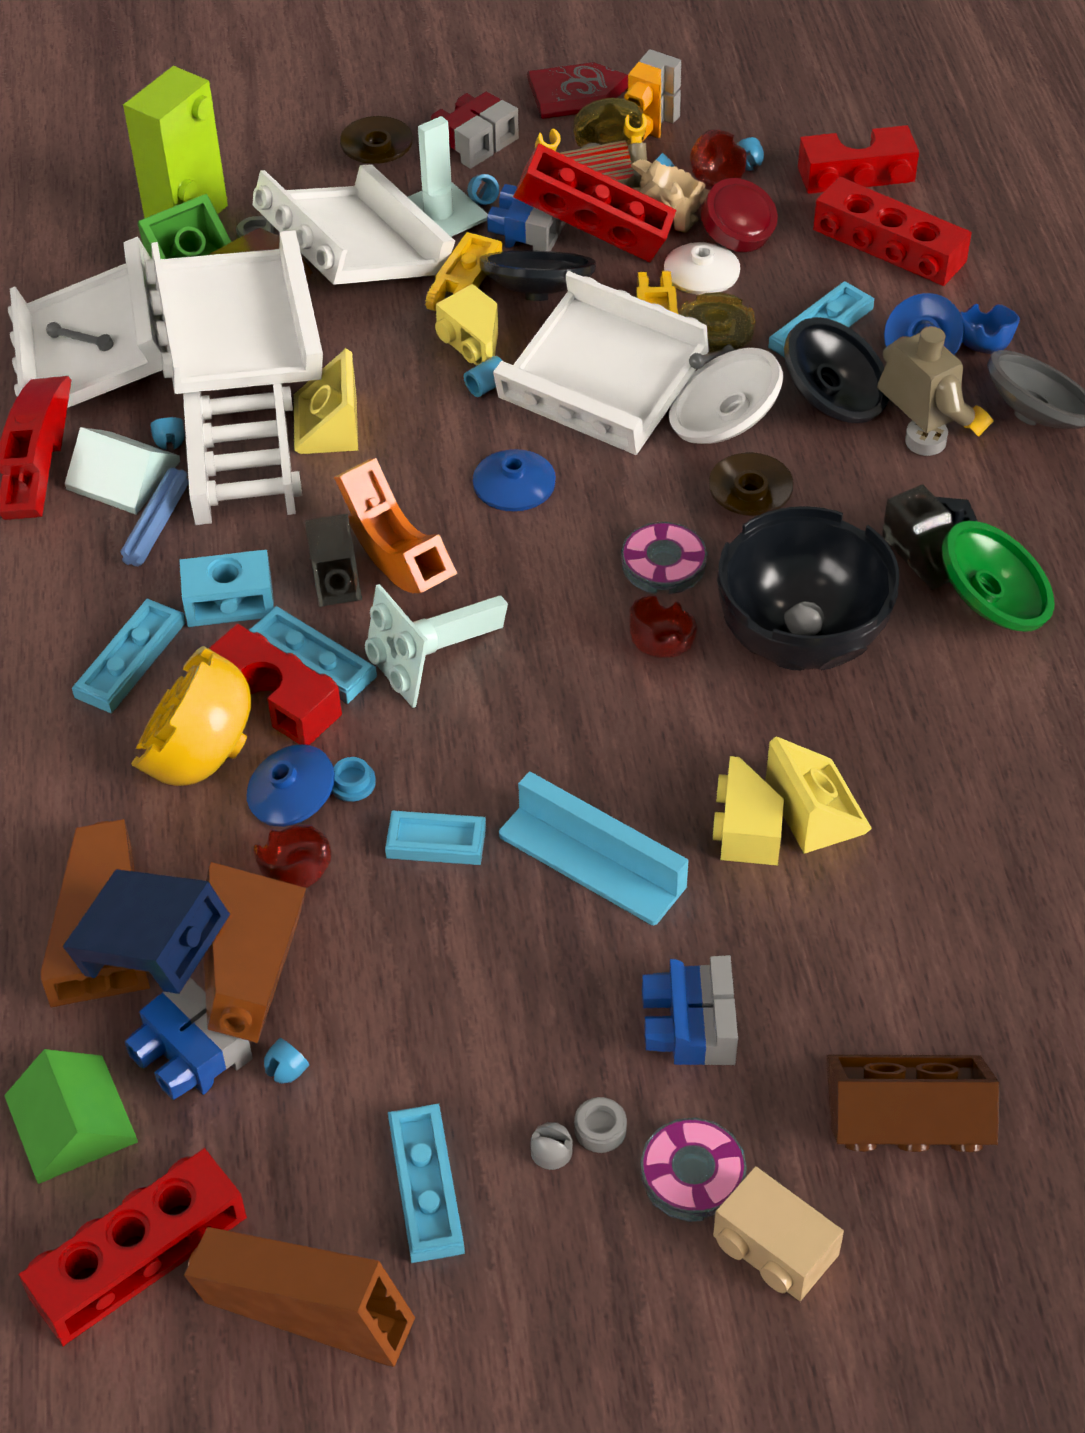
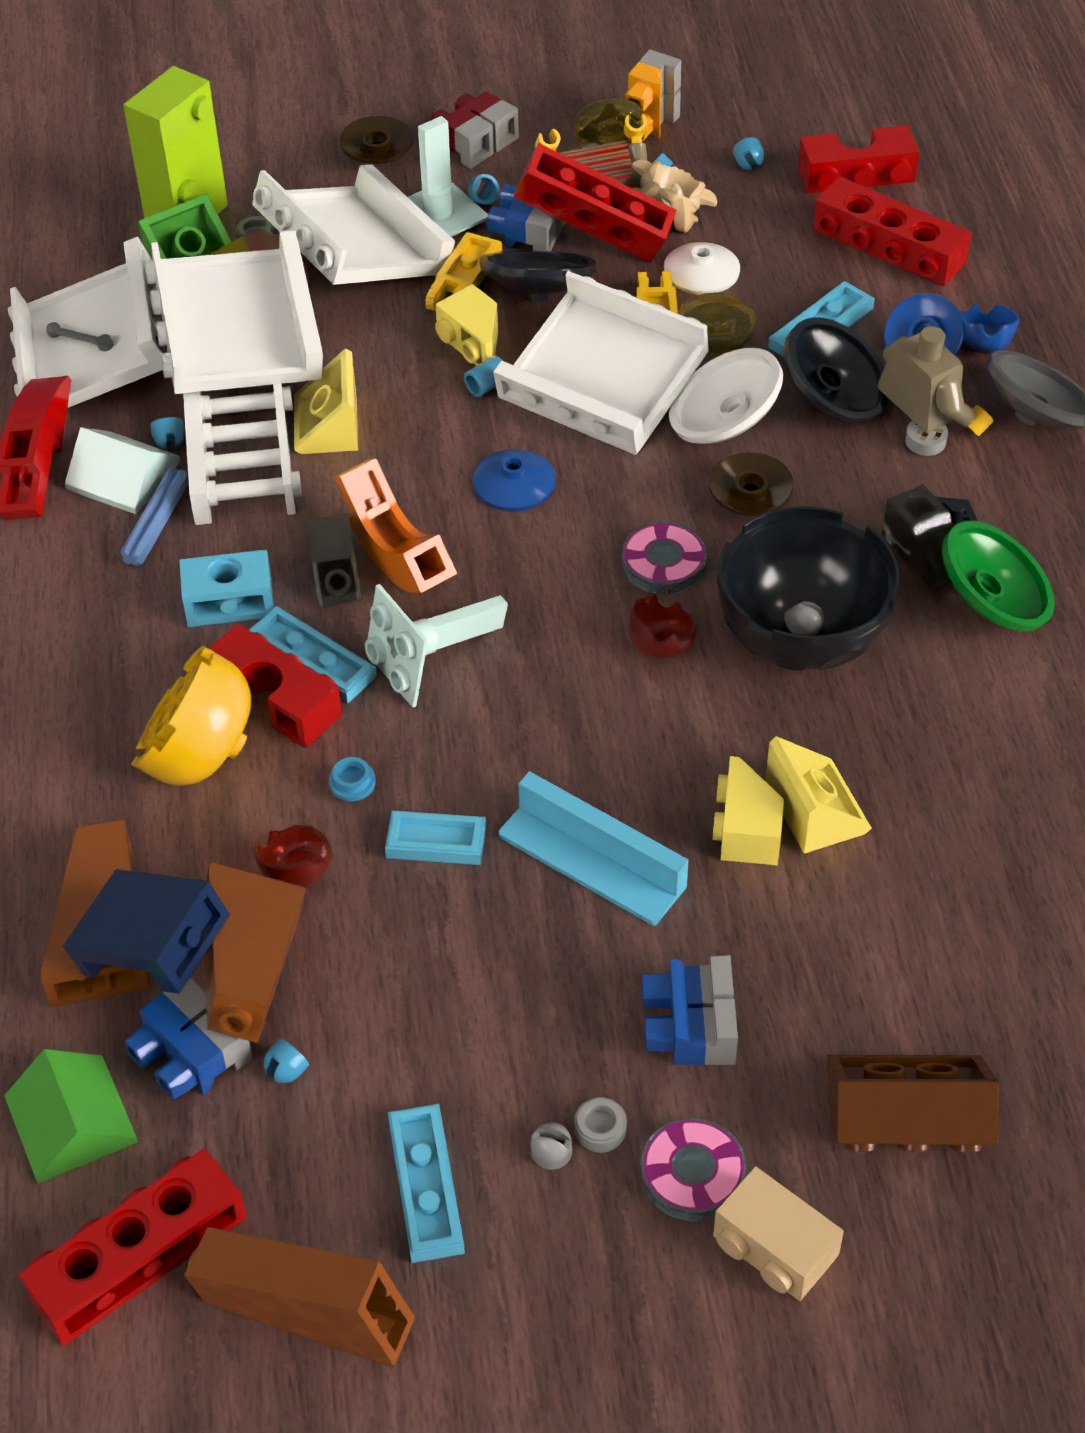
medium azure tile [72,599,186,714] -> none
blue dish [246,744,335,827] -> none
dark red tile [527,62,628,119] -> none
dark grey hinge [689,344,735,369] -> none
clear red hair [690,129,747,187] -> none
dark red piece [701,178,778,252] -> none

